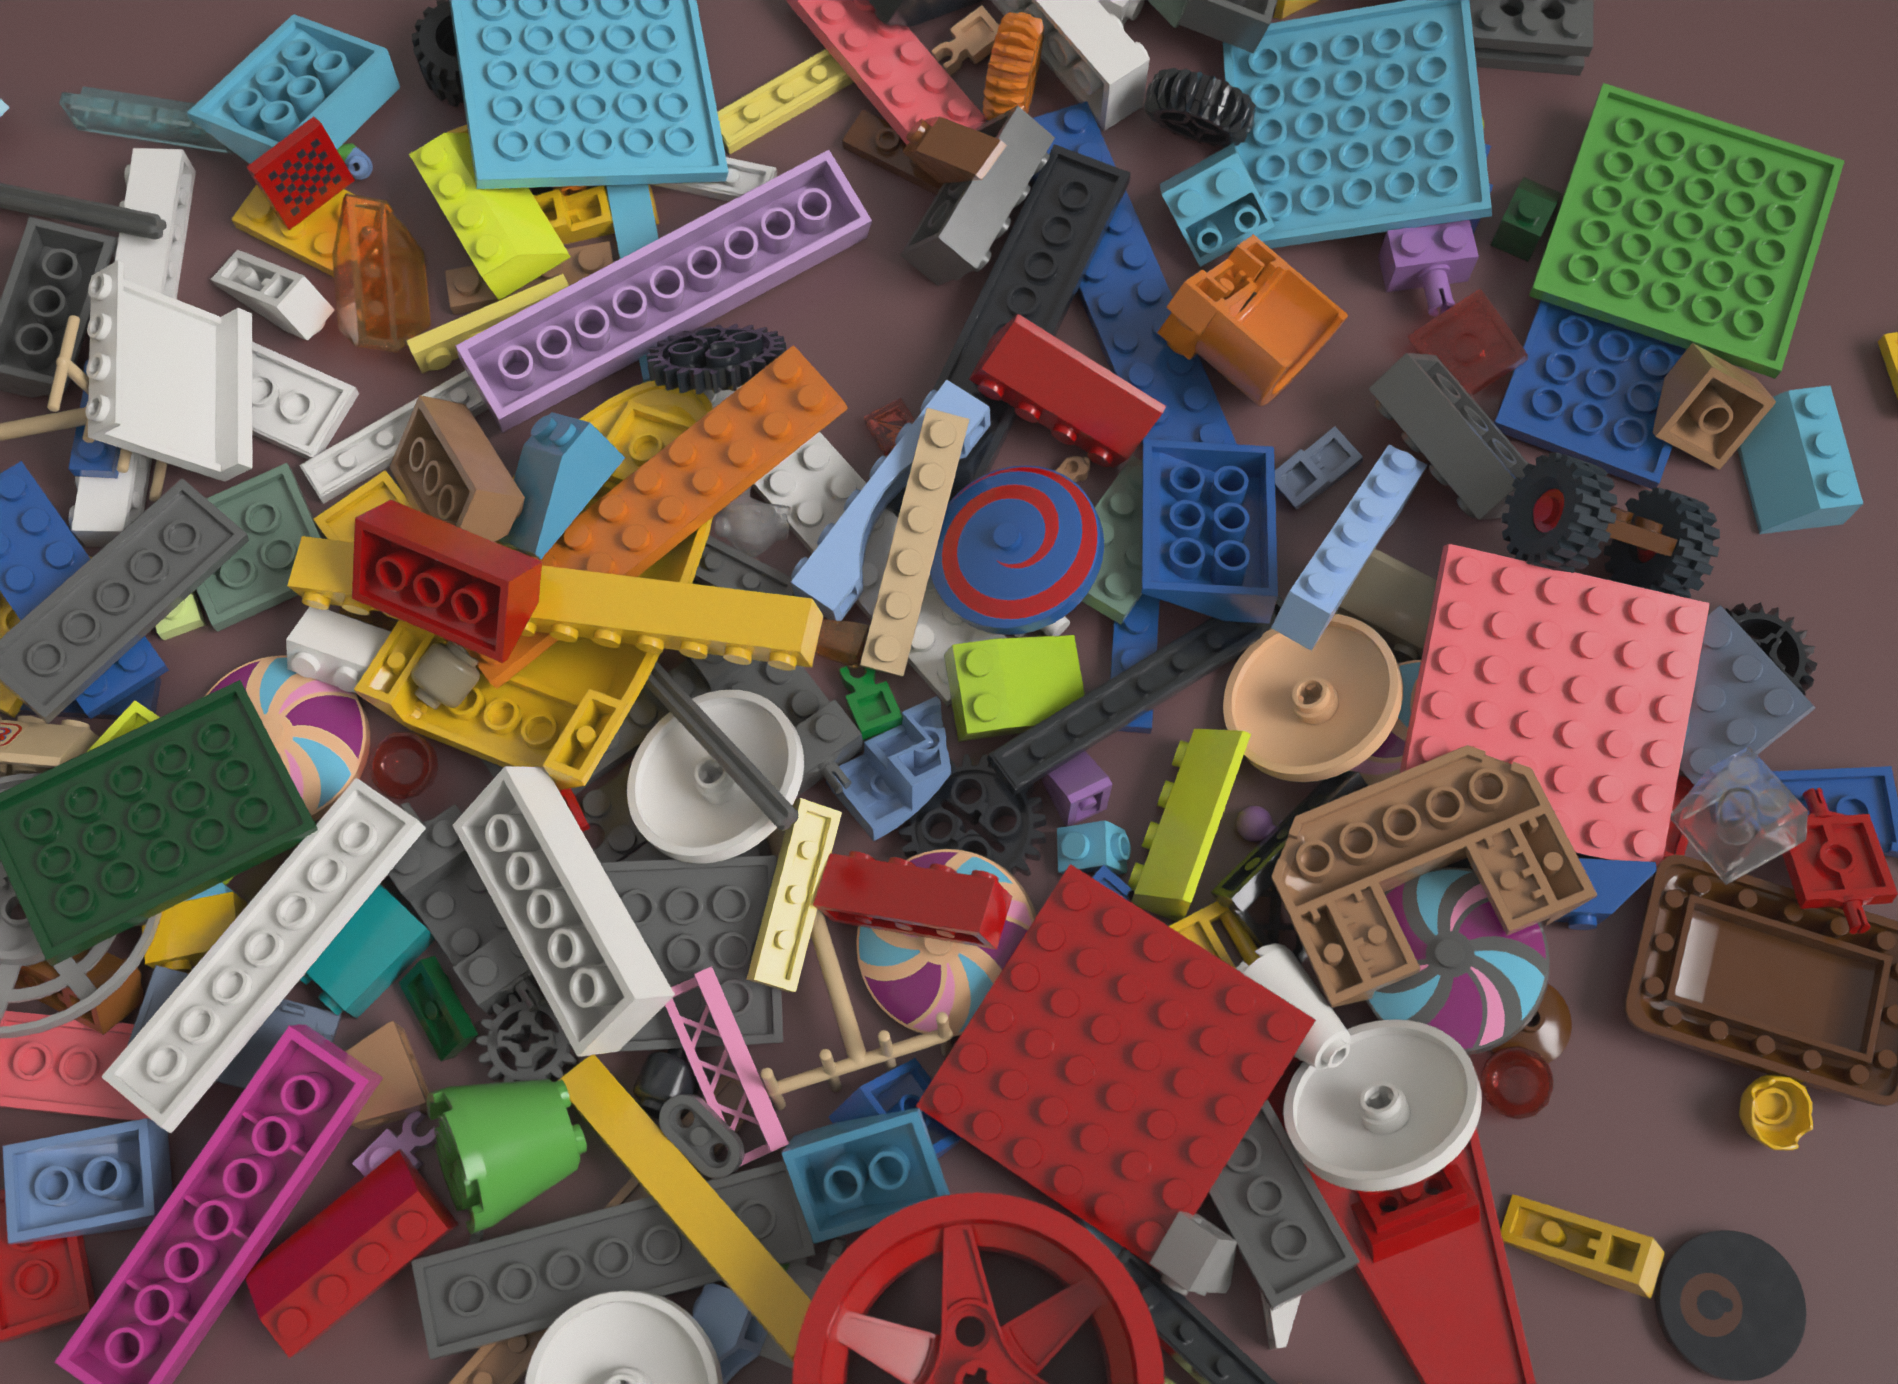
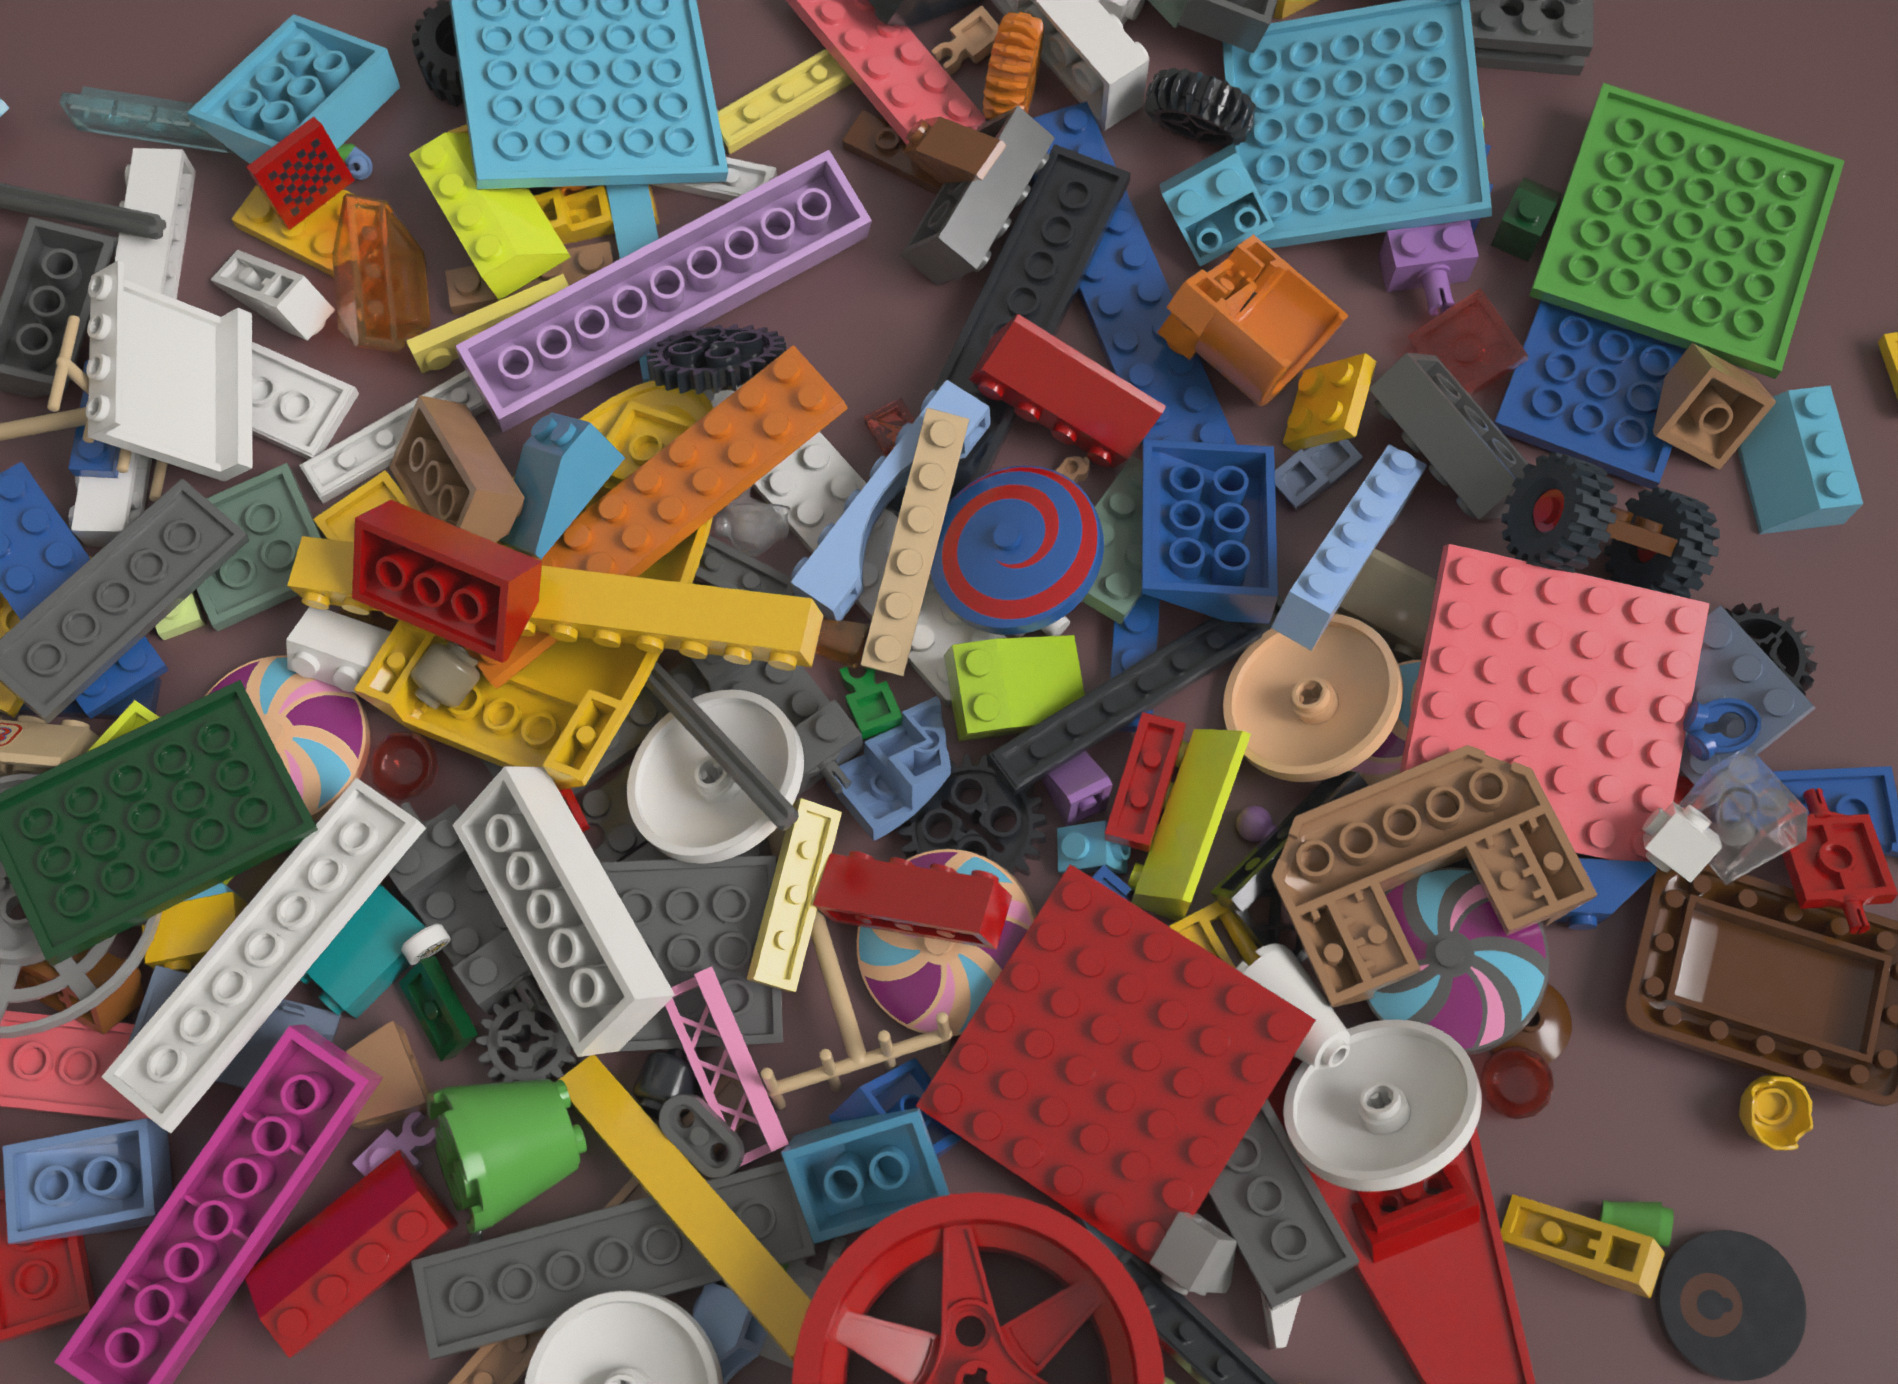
none -> white tile [401,924,451,965]
none -> red plate [1104,712,1186,852]
none -> yellow plate [1282,353,1377,451]
none -> bright green cone [1599,1200,1674,1247]
none -> white brick [1642,801,1722,883]
none -> blue piece [1683,698,1761,761]

